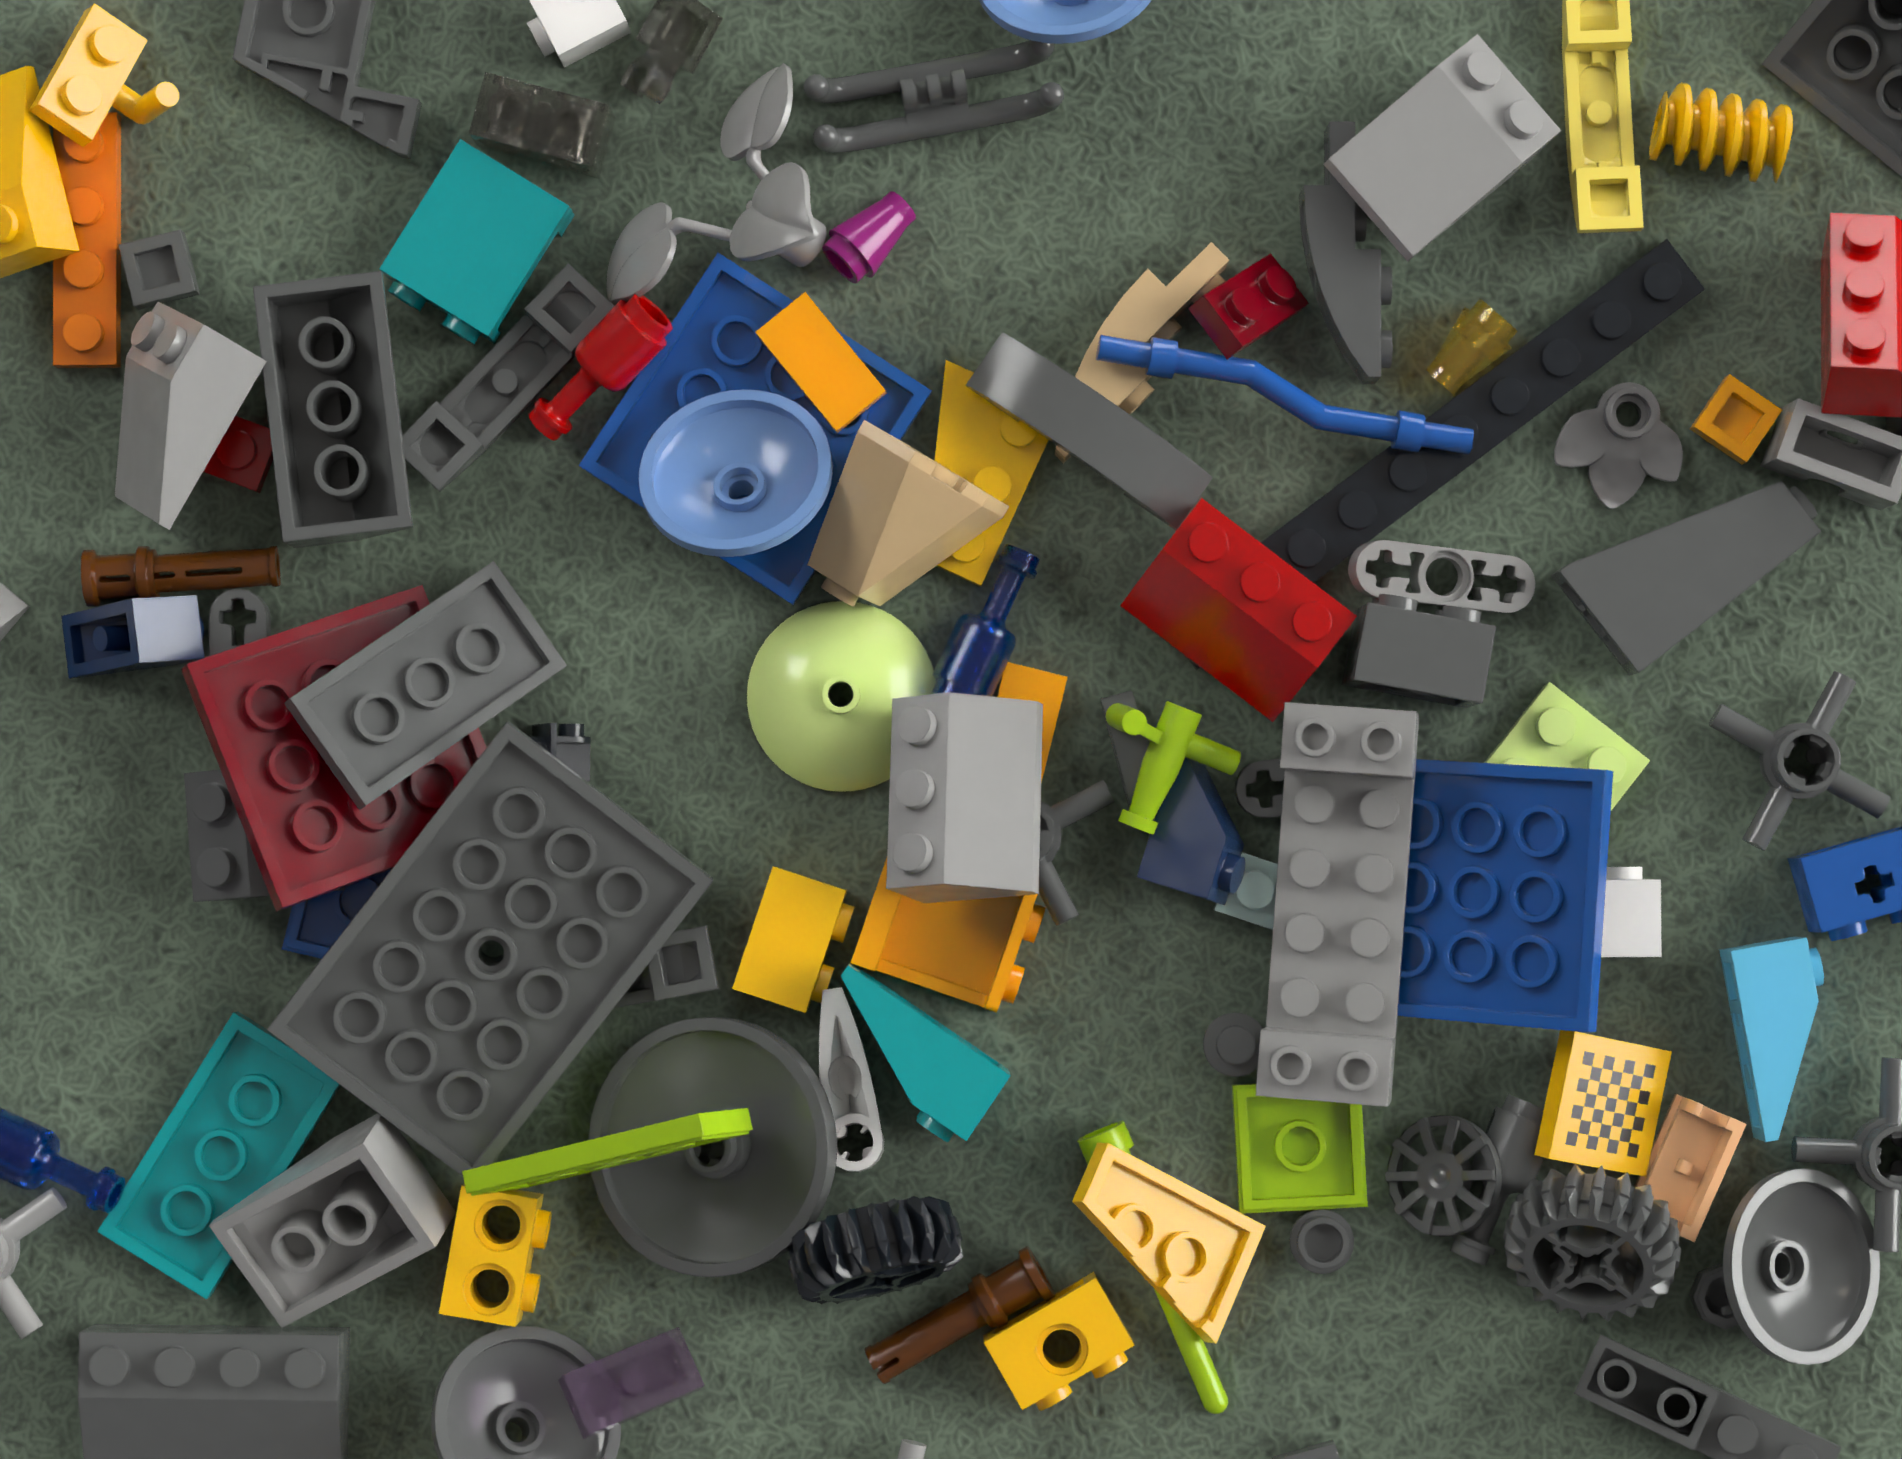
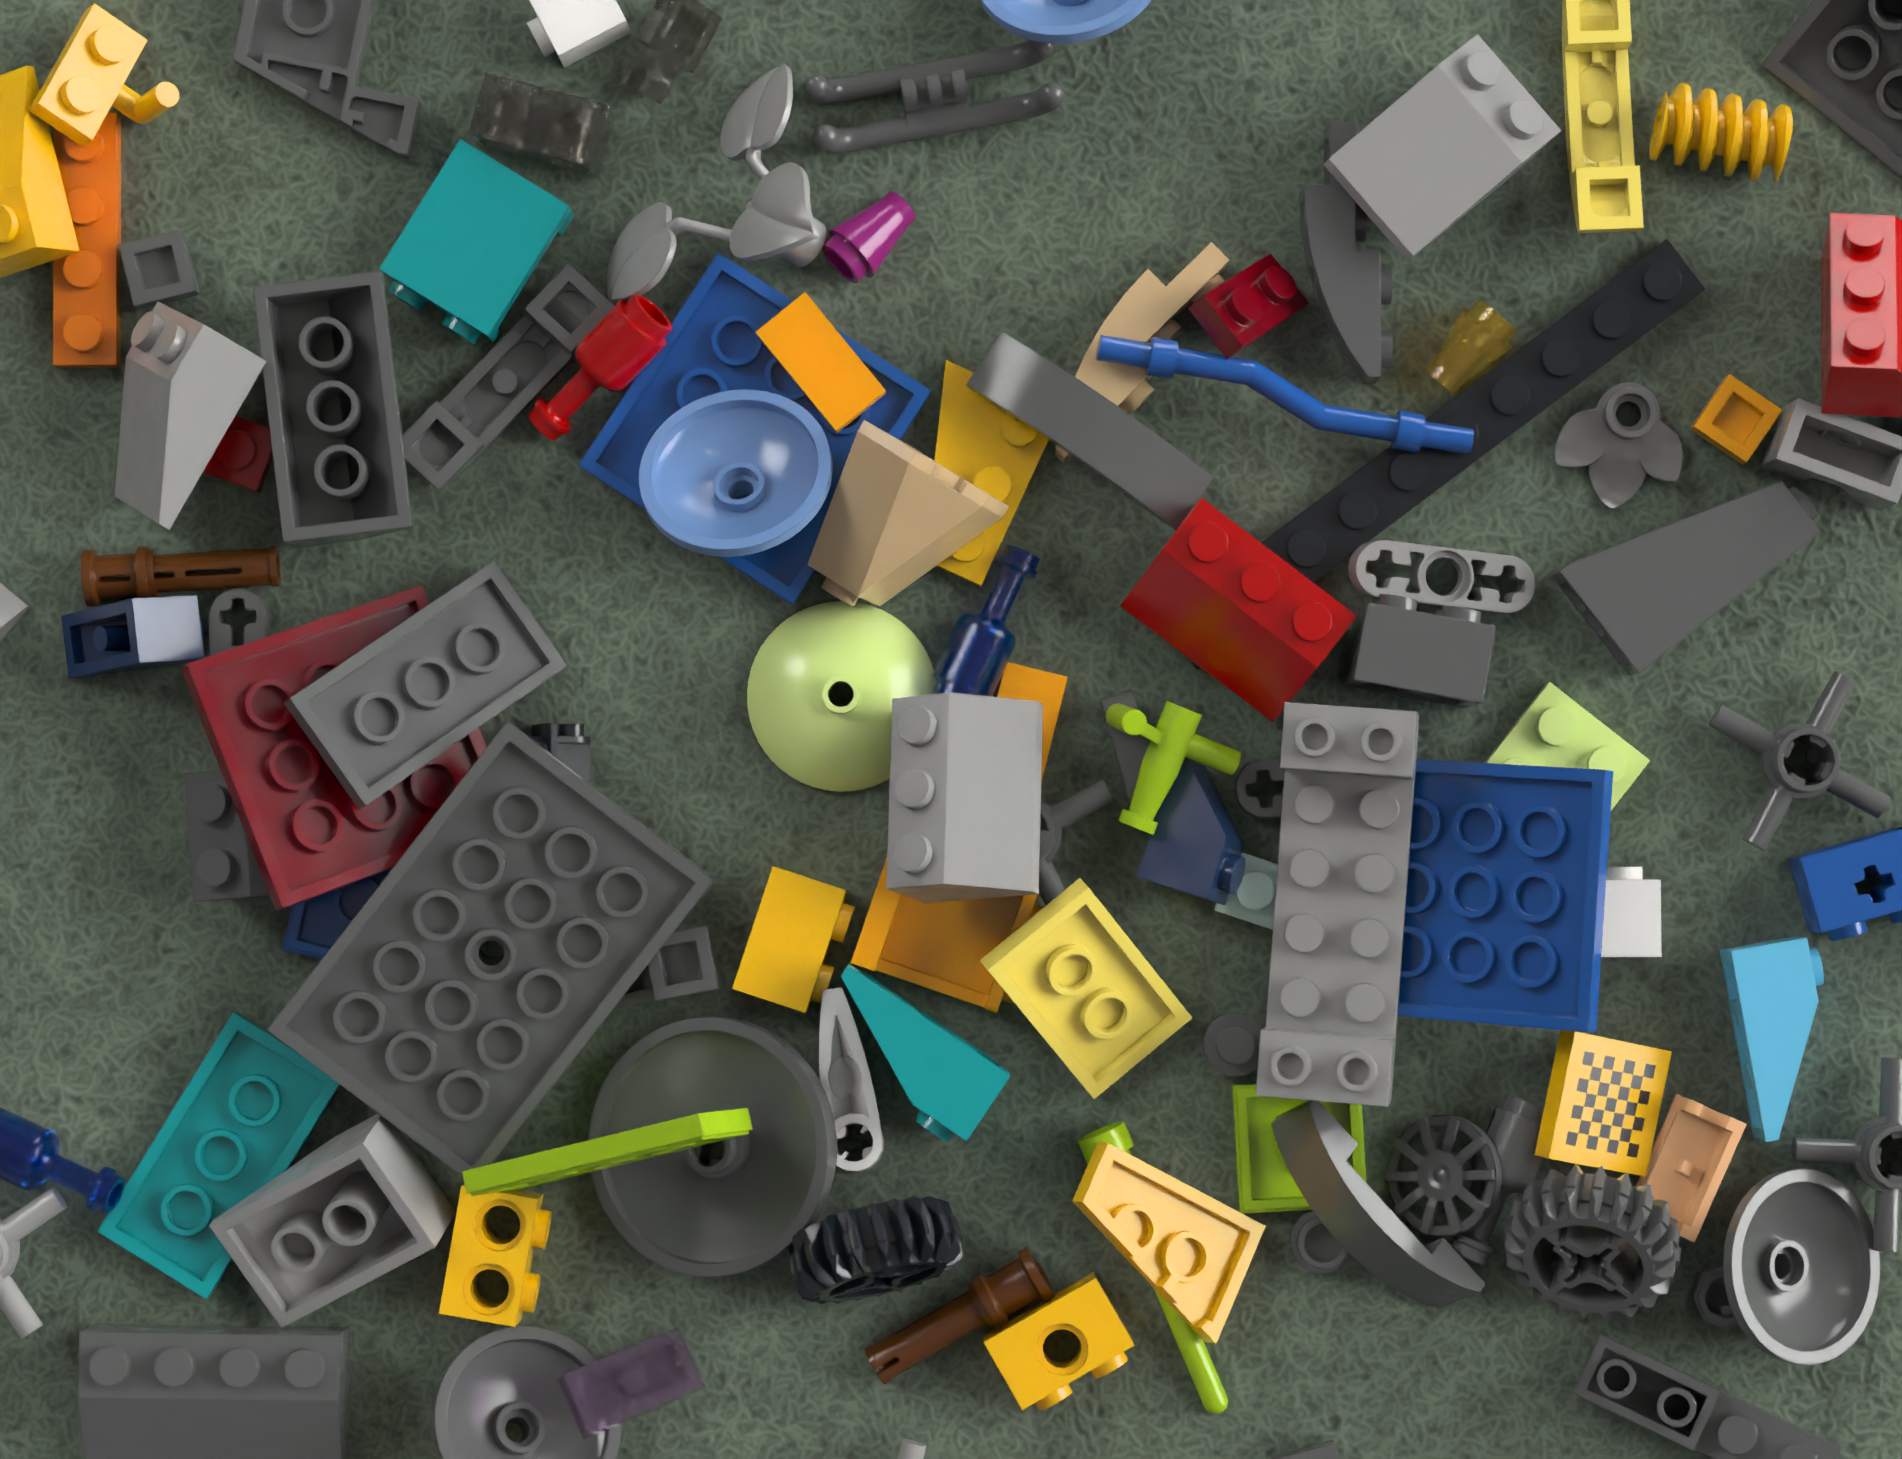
none -> light yellow plate [980,878,1192,1099]
none -> dark grey slope [1271,1100,1485,1308]

